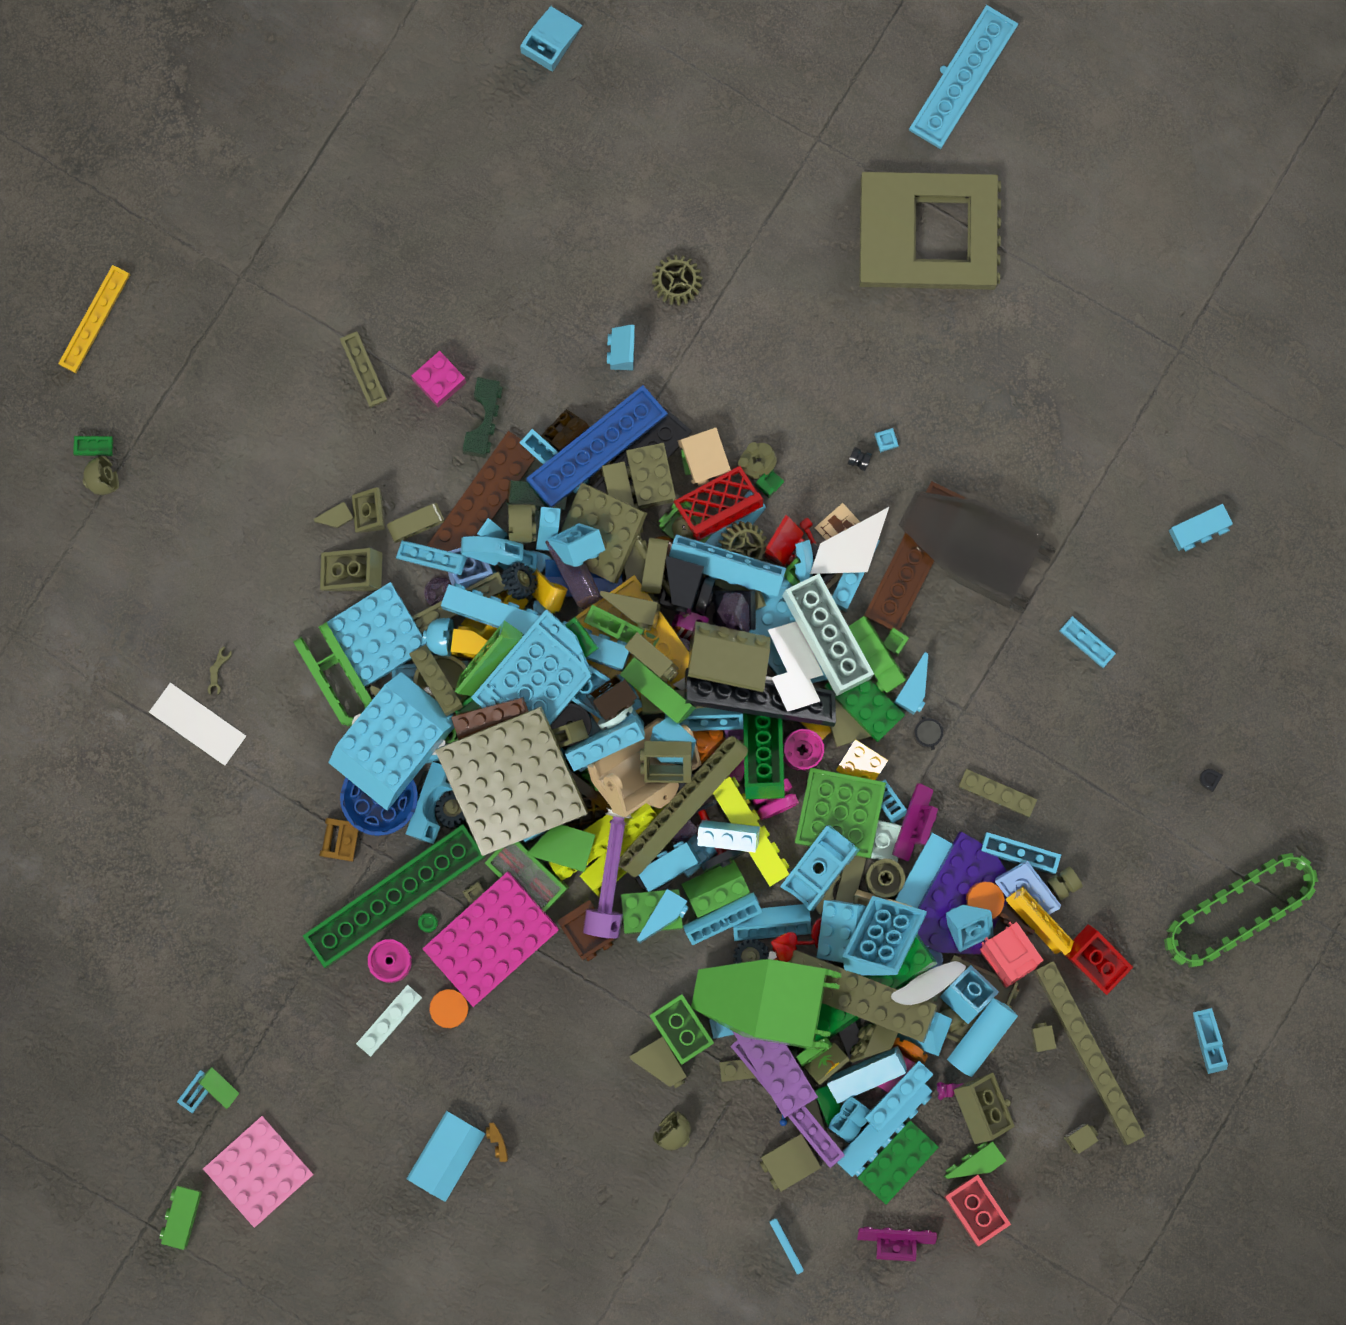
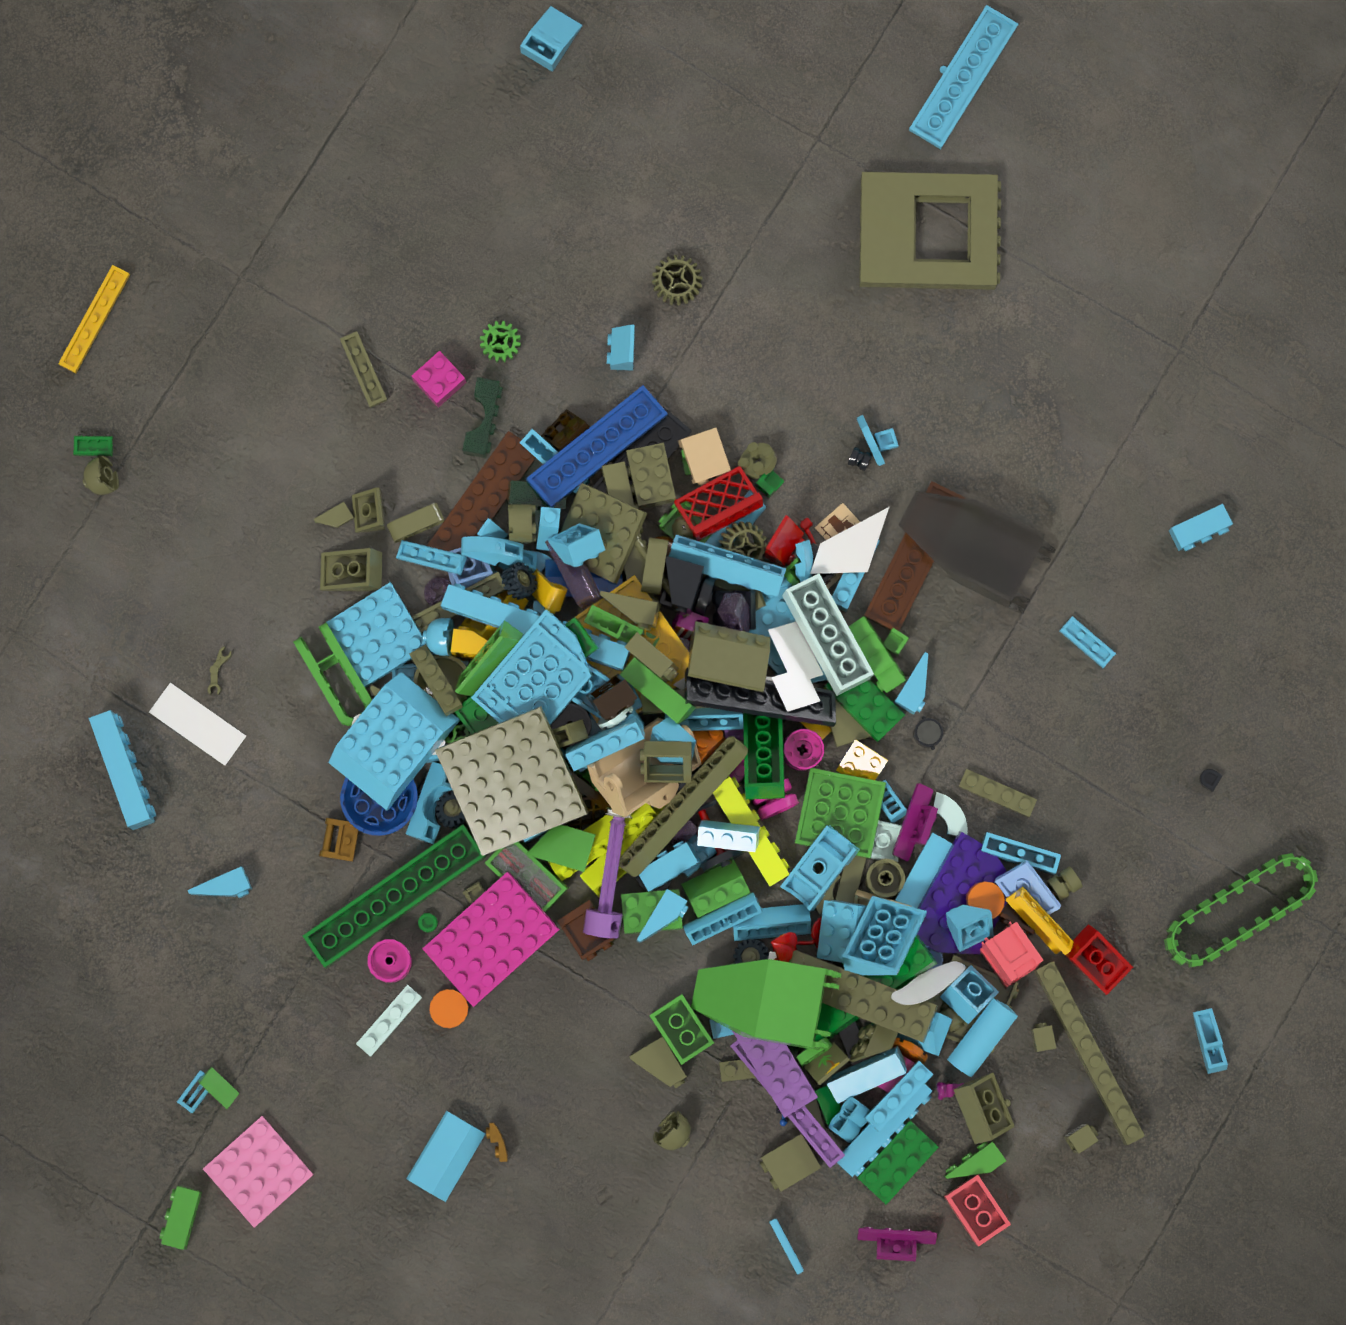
reddish brown wing [451,696,528,740] -> none
none -> medium azure brick [89,710,156,830]
none -> medium azure slope [188,867,252,898]
none -> bright green gear [480,321,521,363]
none -> medium azure tile [857,415,885,466]
none -> light aqua tile [933,792,967,836]

